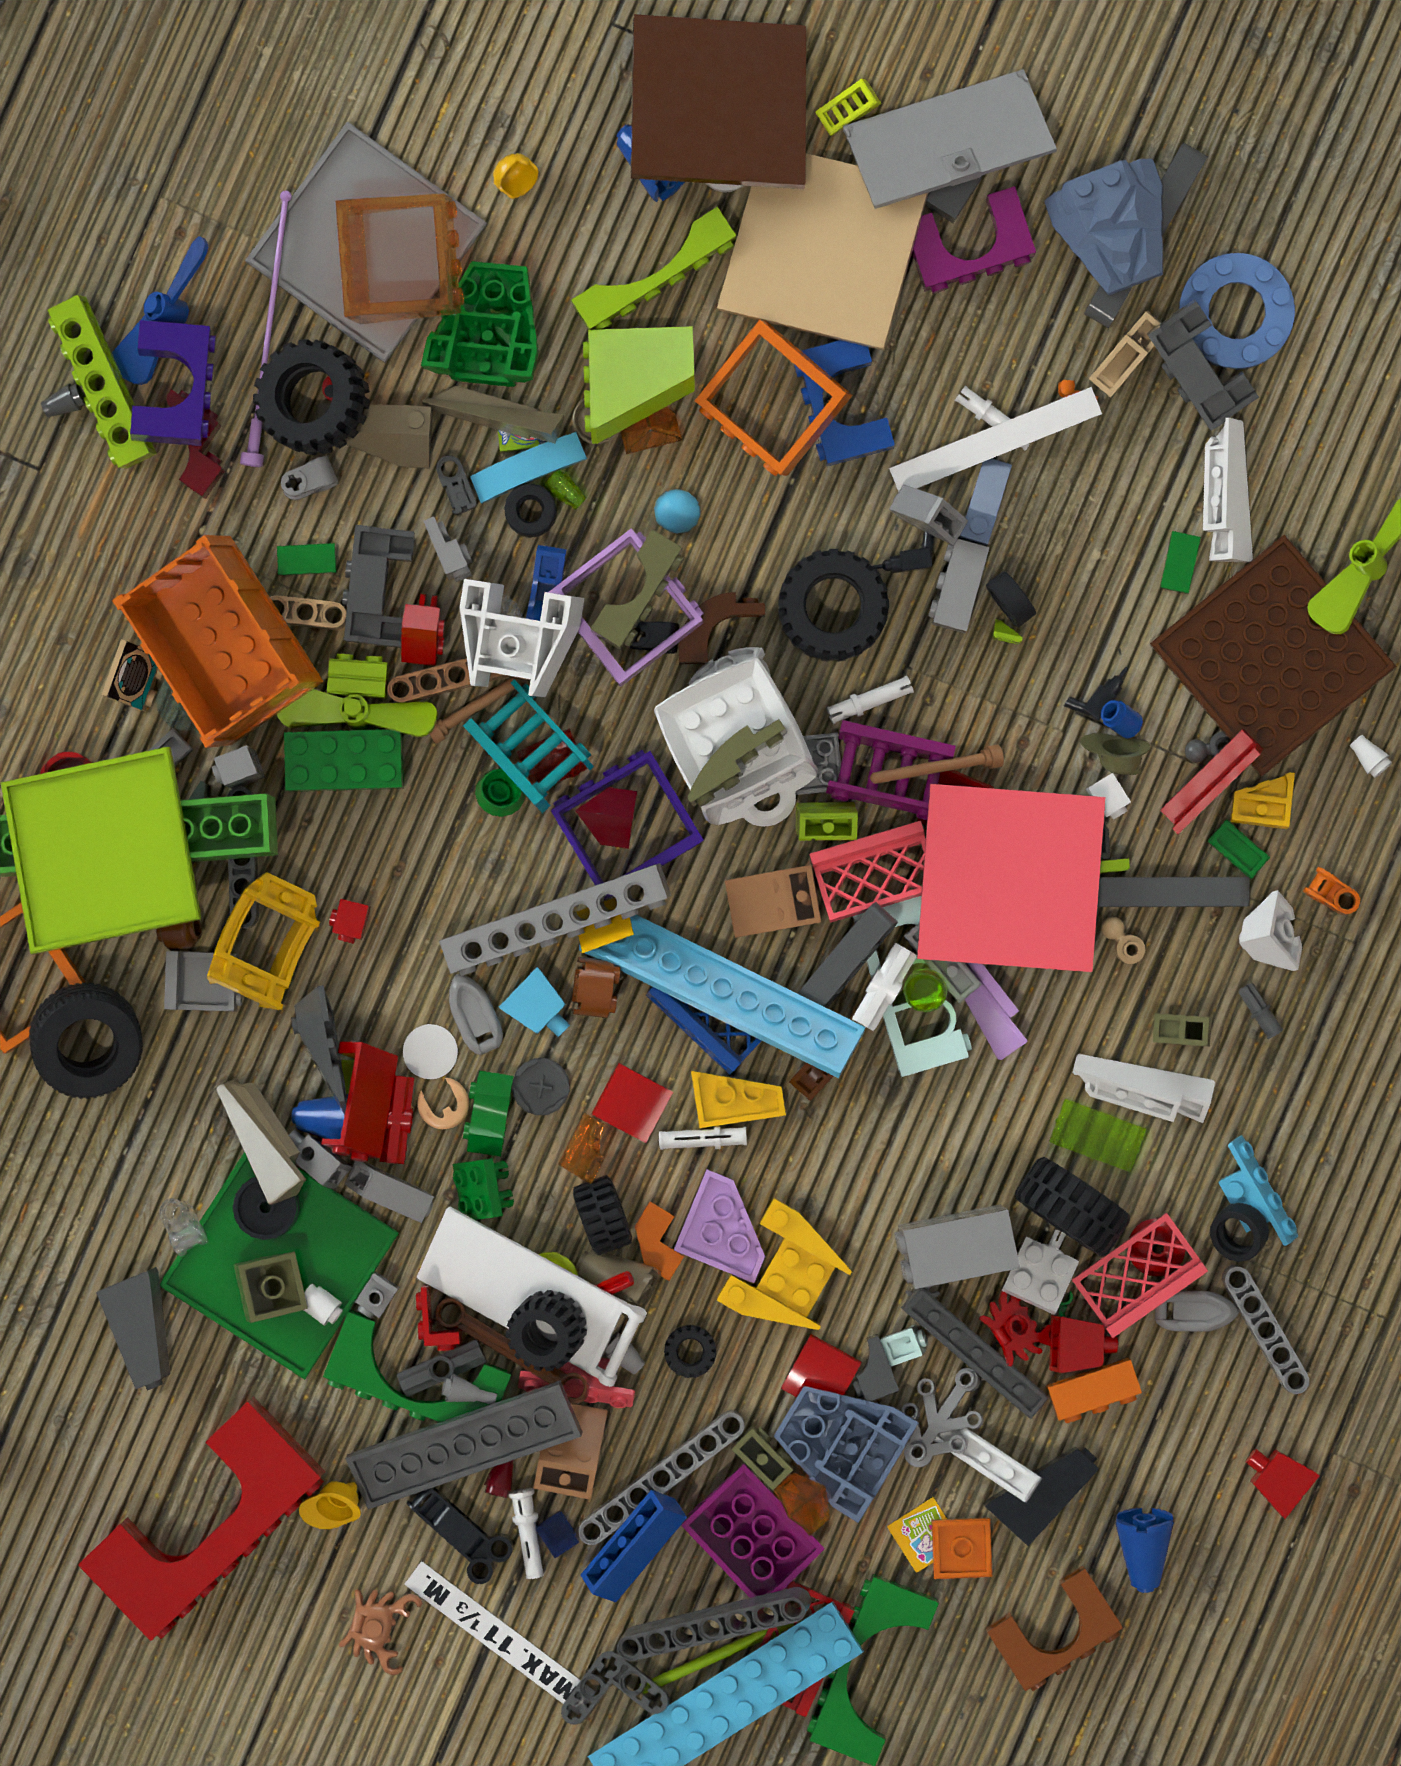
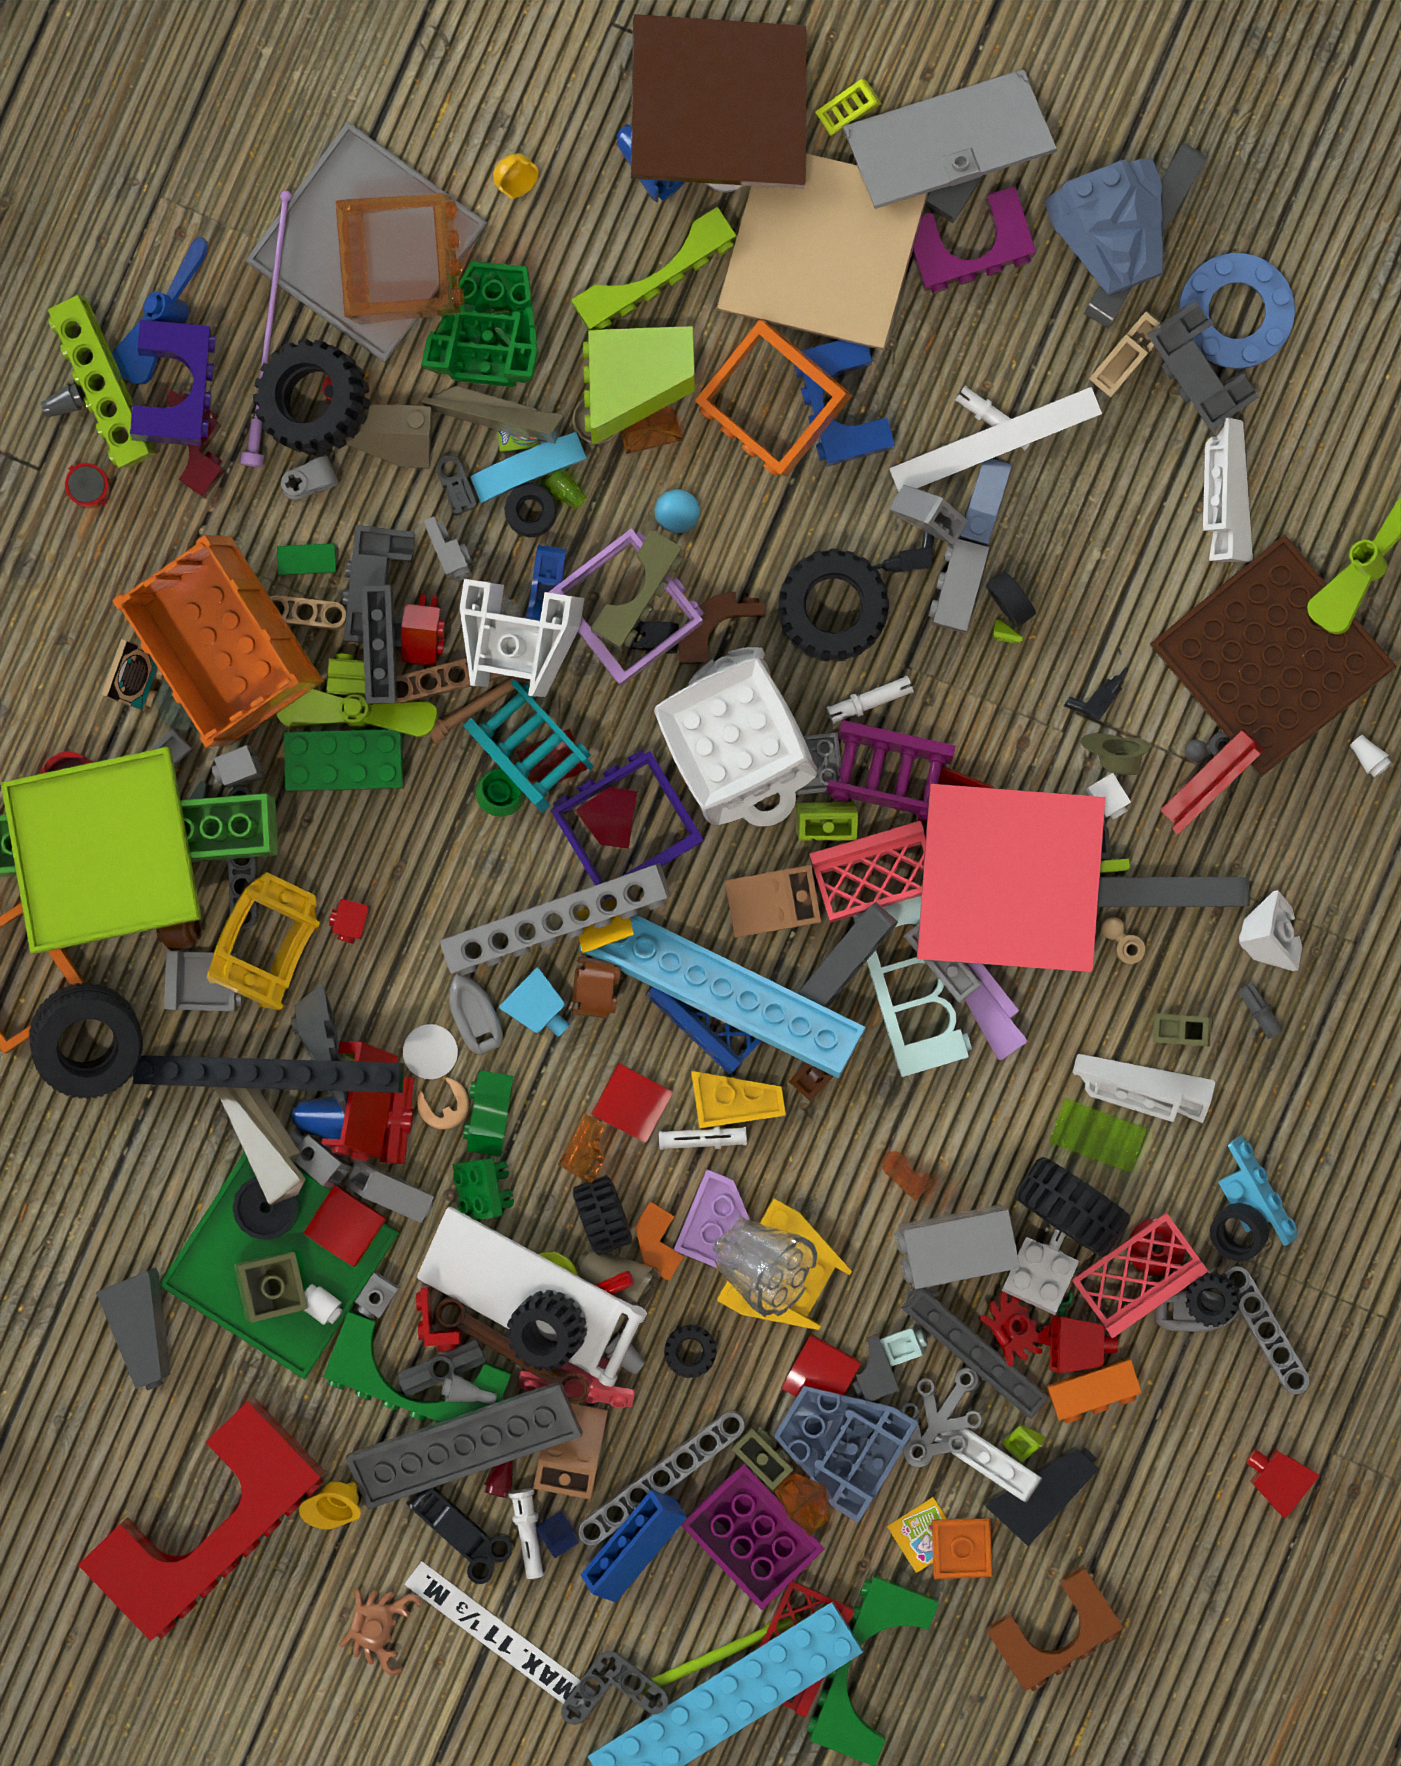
clear piece [159,1198,208,1257] -> none
dark grey tile [512,1058,570,1115] -> none
dark grey beam [617,1587,811,1661] -> none
olive slope [688,719,787,807] -> none
white piece [852,943,917,1031] -> none
medium nougat piece [870,744,1004,784] -> none
clear neon green hair [903,968,948,1013] -> none
orange hand [1058,380,1098,400] -> none
blue brick [1101,700,1143,739] -> none
blue cone [1115,1508,1174,1593] -> none
green tile [1160,531,1201,594] -> none
green tile [1207,819,1270,879] -> none
yellow wing [1230,772,1295,829] -> none
orange piece [1303,867,1360,915] -> none
none -> pearl dark grey piece [65,463,111,509]
none -> black plate [133,1055,405,1093]
none -> red slope [303,1184,387,1267]
none -> dark grey brick [361,585,398,704]
none -> clear cone [713,1217,817,1317]
none -> clear orange leg [881,1151,935,1201]
none -> lime slope [1002,1425,1046,1463]
none -> black tyre [1186,1271,1241,1327]

